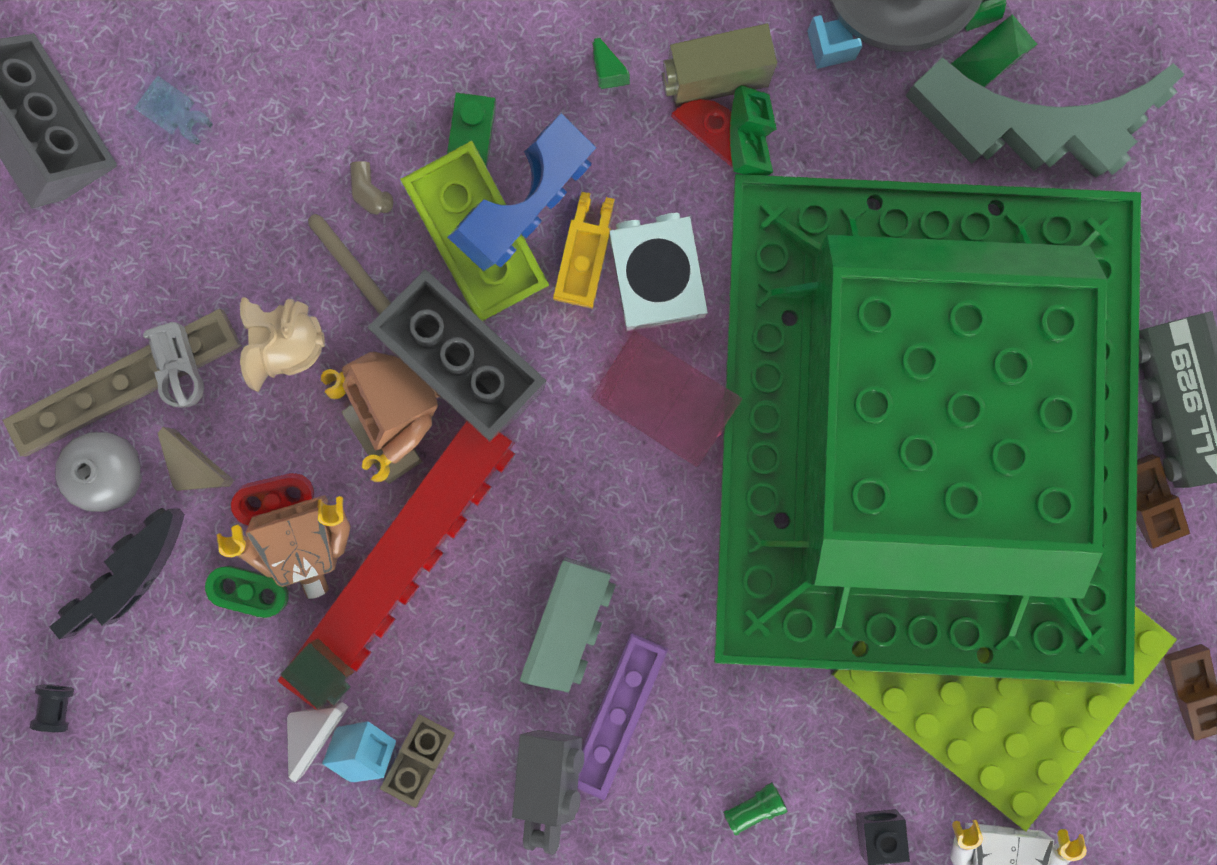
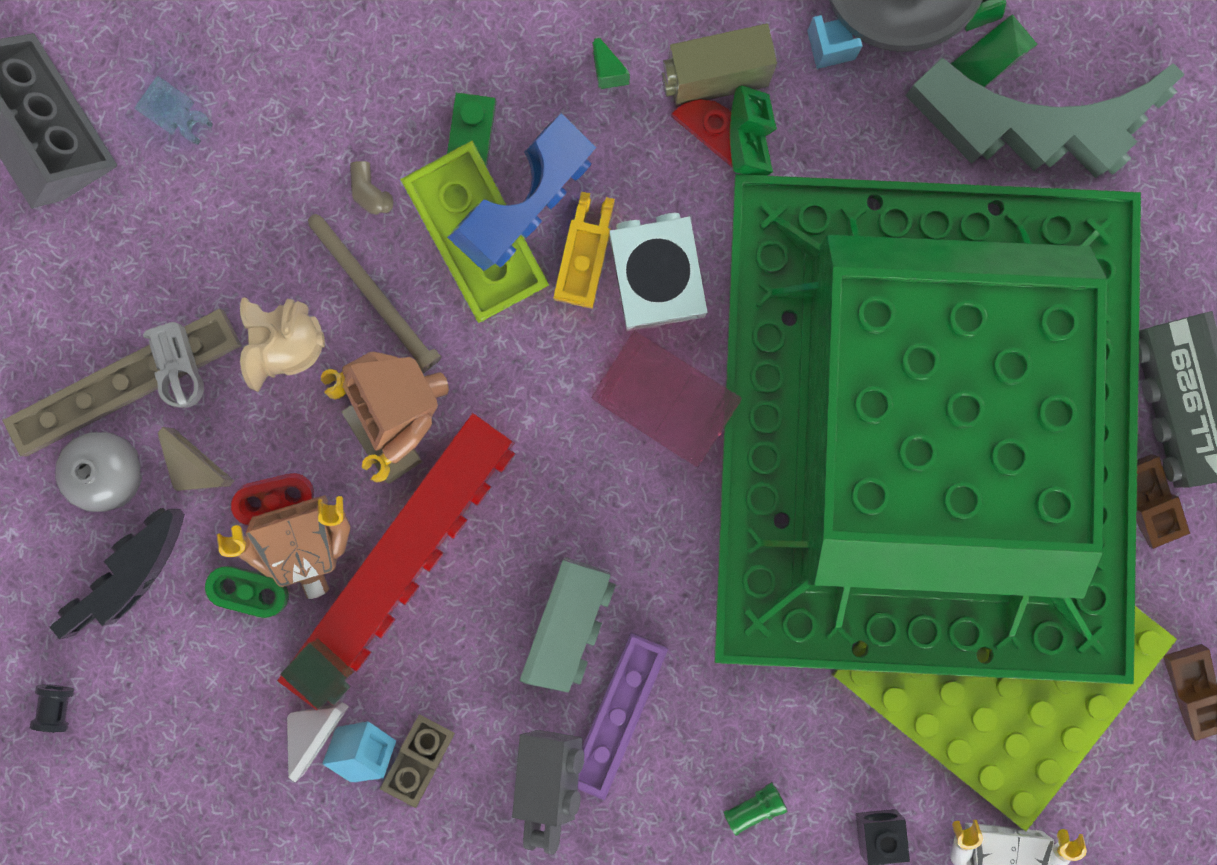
dark grey slope [367,269,547,442] -> none

